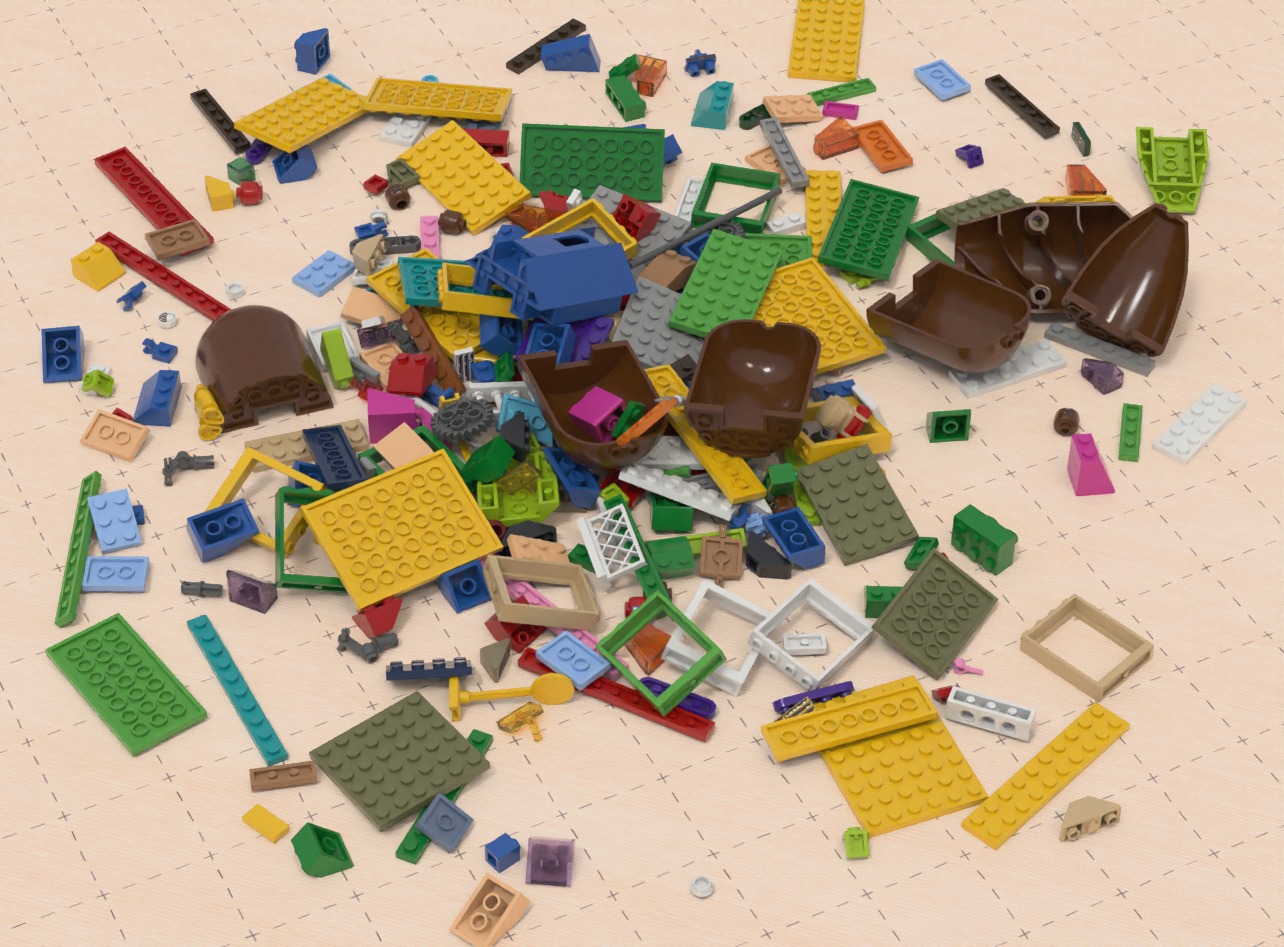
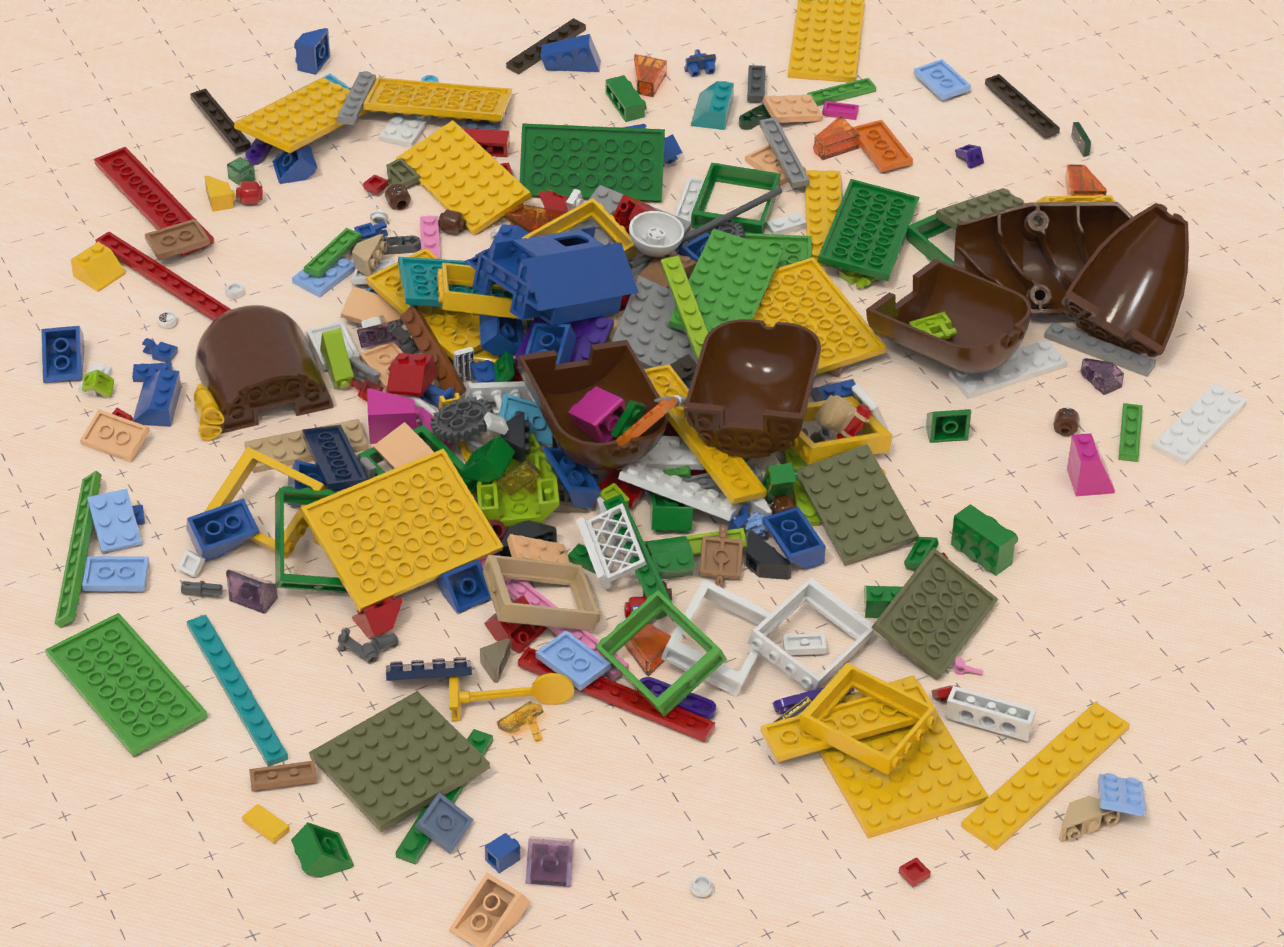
blue plate [116,281,147,311] -> none
dark grey pin [162,451,214,486] -> none
green plate [608,53,641,79] -> none
lime bracket [842,827,870,859] -> none
tan window [1020,593,1154,703] -> none
lime wedge [1136,127,1209,213] -> none
none -> blue plate [132,363,173,382]
none -> white plate [177,550,205,577]
none -> bright green tile [303,228,362,278]
none -> light grey plate [337,71,376,126]
none -> white plate [484,412,508,435]
none -> white piece [629,211,684,257]
none -> lime plate [660,255,708,362]
none -> dark grey plate [747,65,766,102]
none -> yellow window [799,663,936,775]
none -> red plate [898,857,931,887]
none -> lime plate [909,312,957,340]
none -> light blue plate [1098,773,1146,817]

